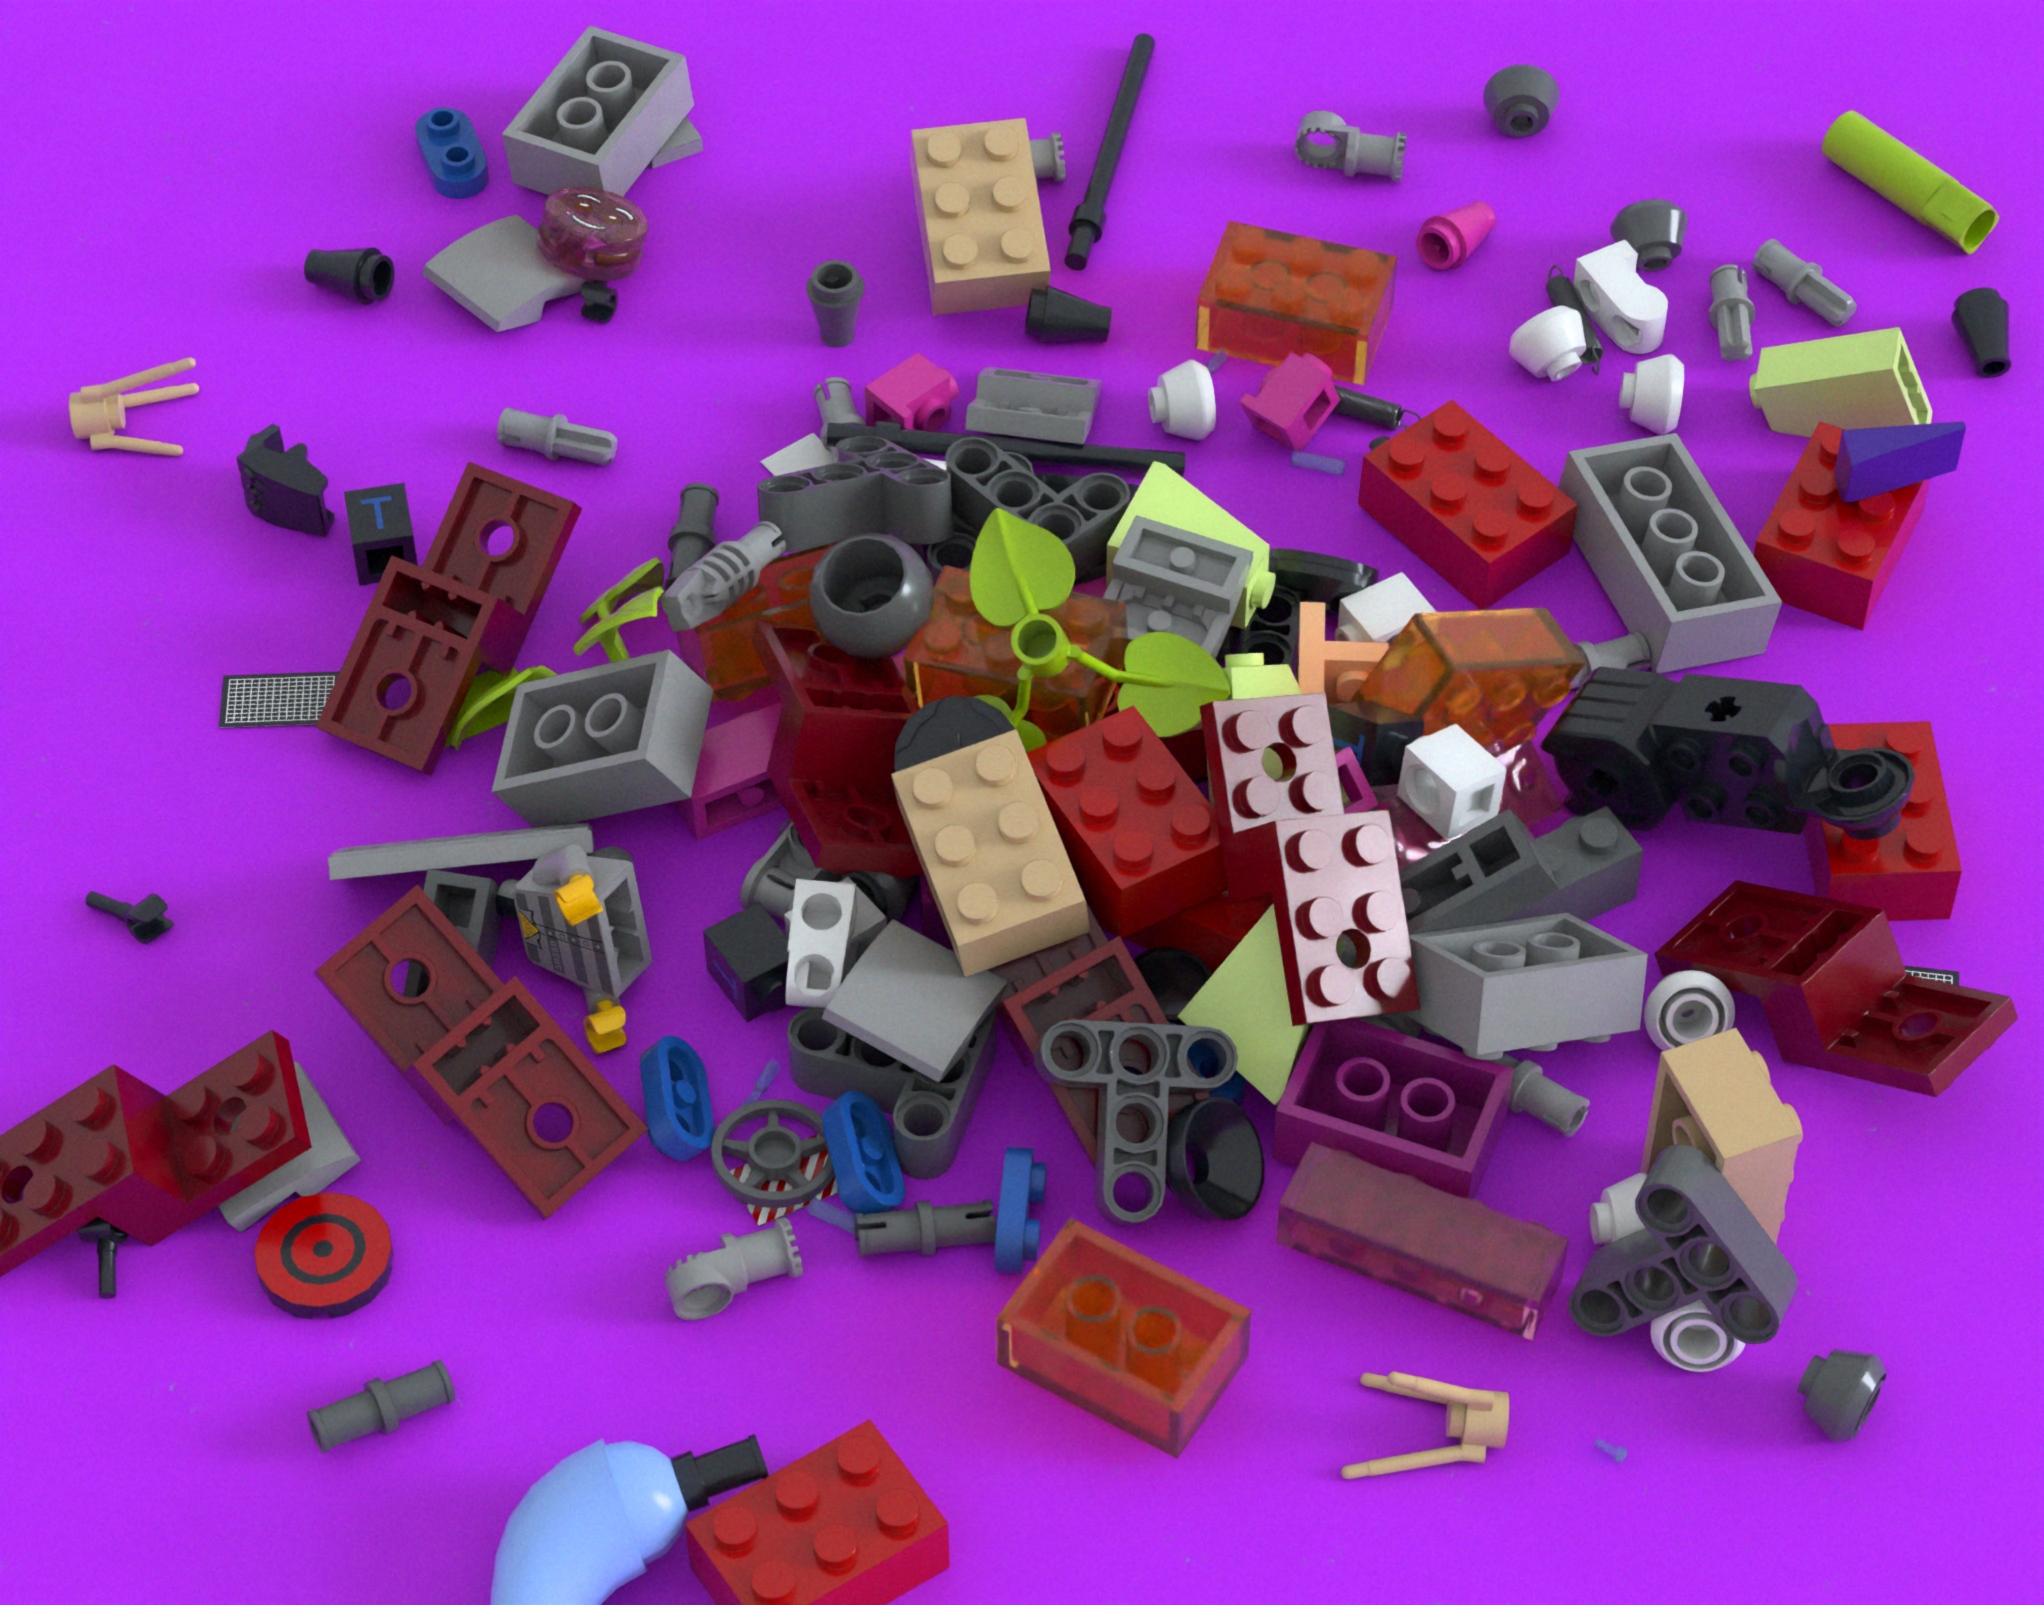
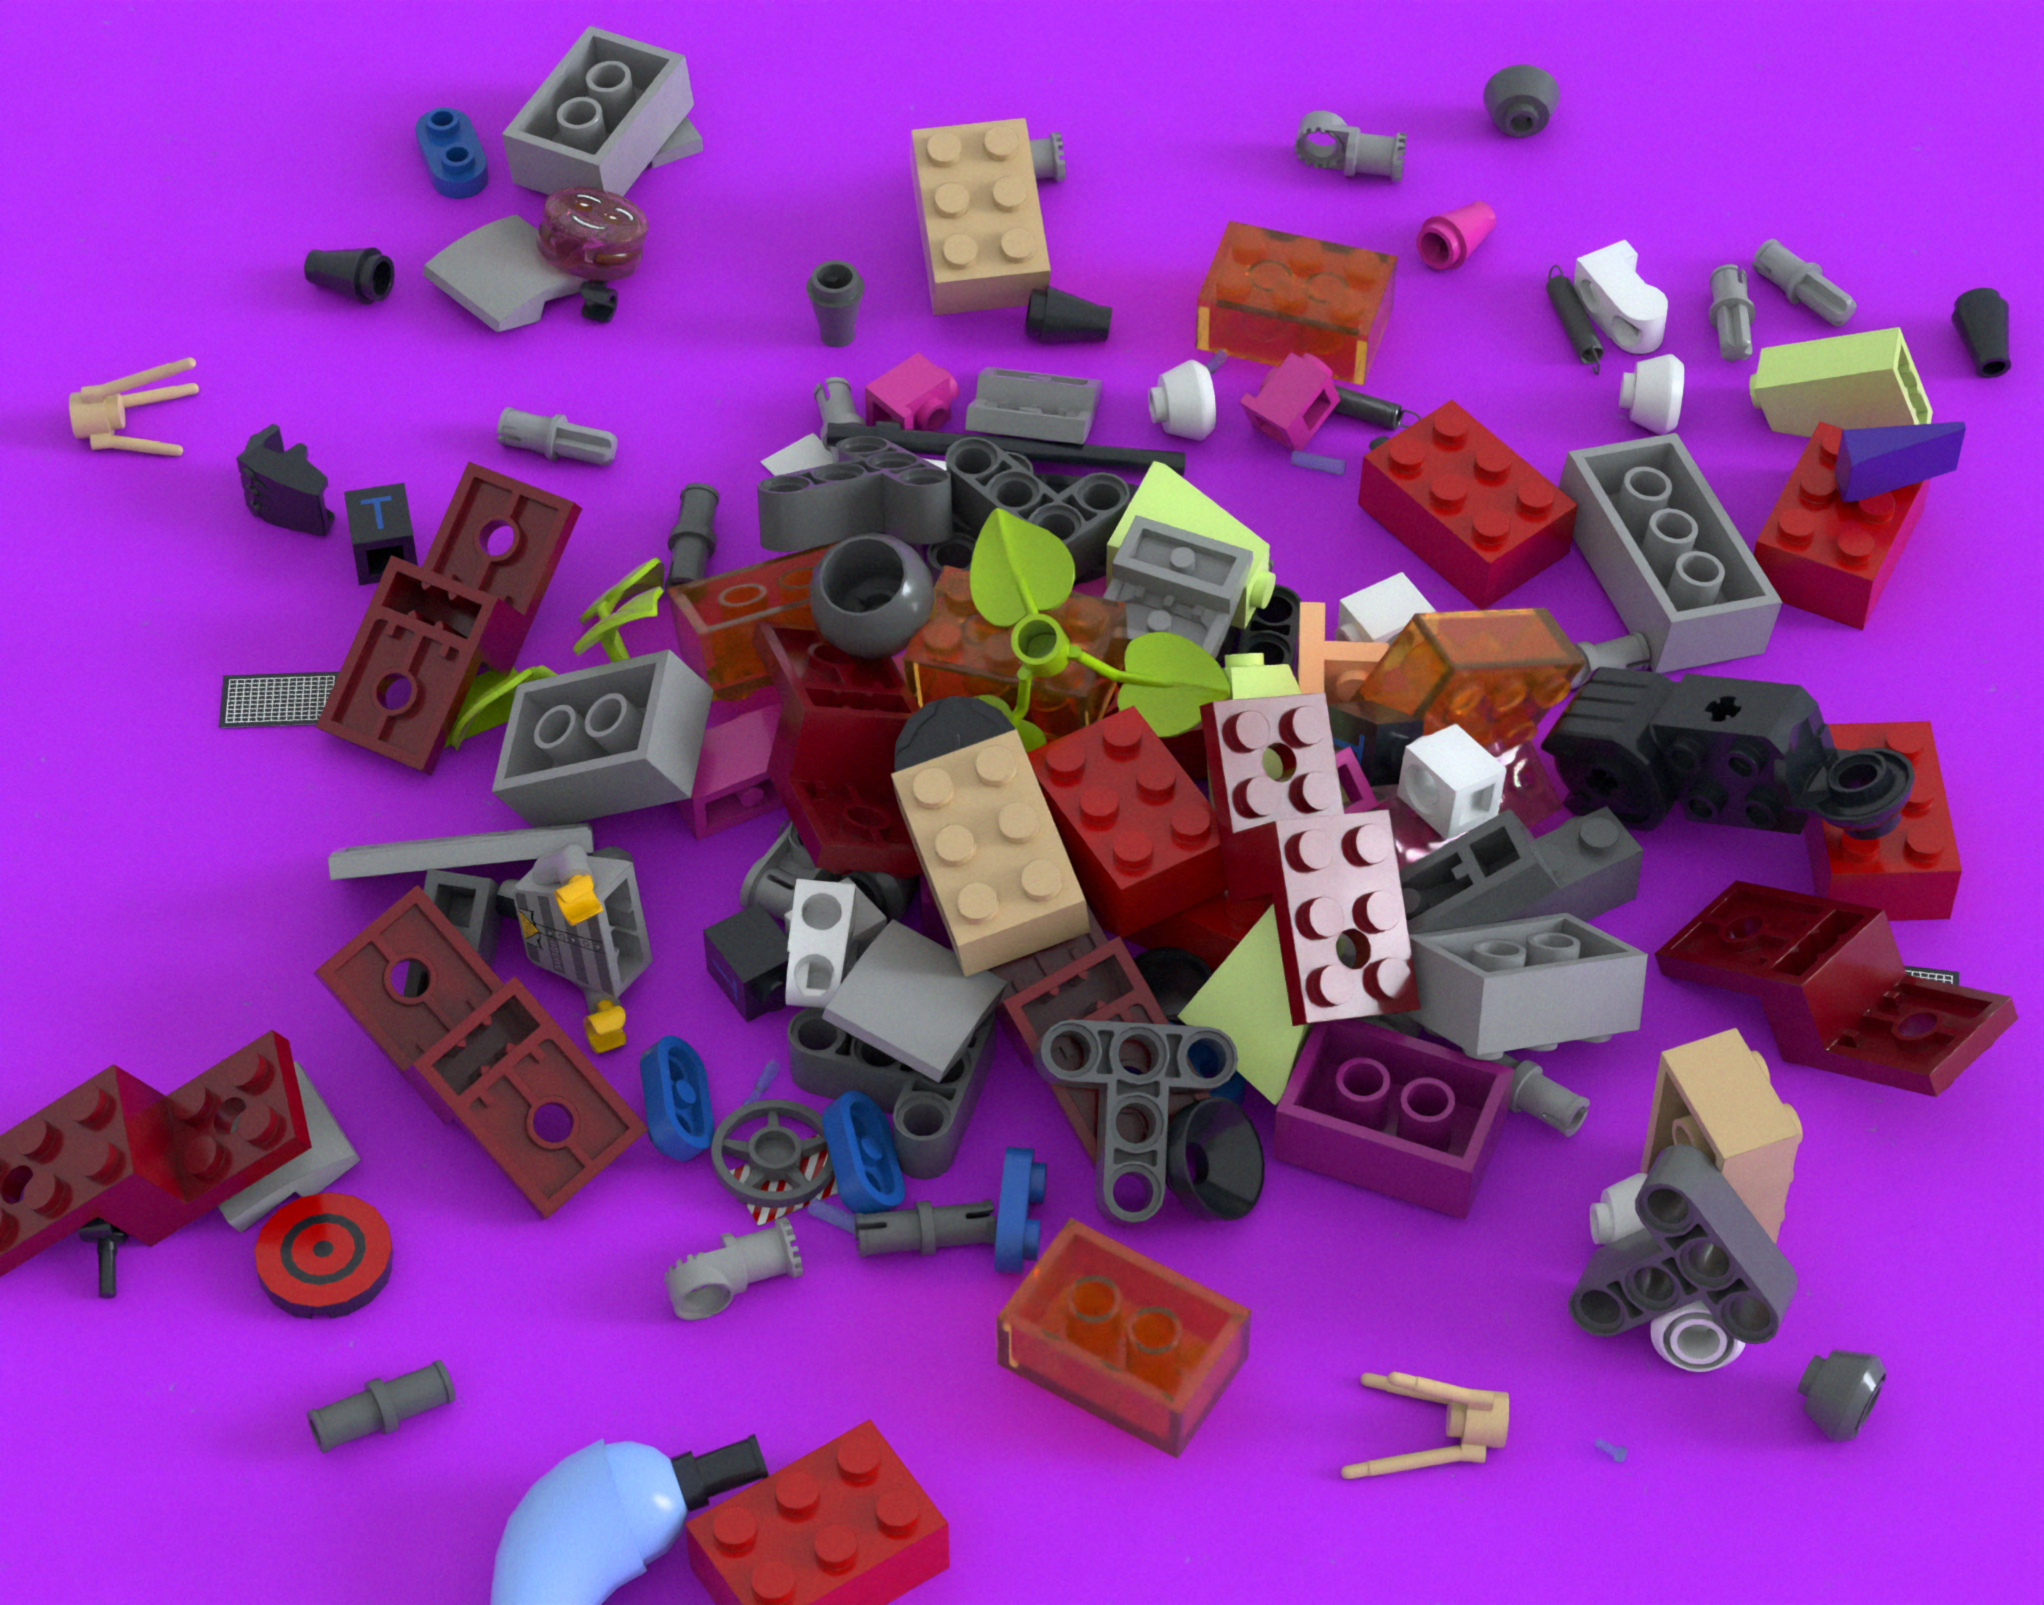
black hand [85,891,174,944] -> none
light grey hinge [660,521,786,632] -> none
black bar [1064,33,1155,270] -> none
black piece [1268,548,1380,616] -> none
clear pink brick [1276,1142,1569,1341] -> none
white cone [1509,306,1586,381] -> none
dark grey cone [1610,199,1688,272] -> none
white cone [1644,970,1735,1051] -> none
lime piece [1821,110,2000,255] -> none

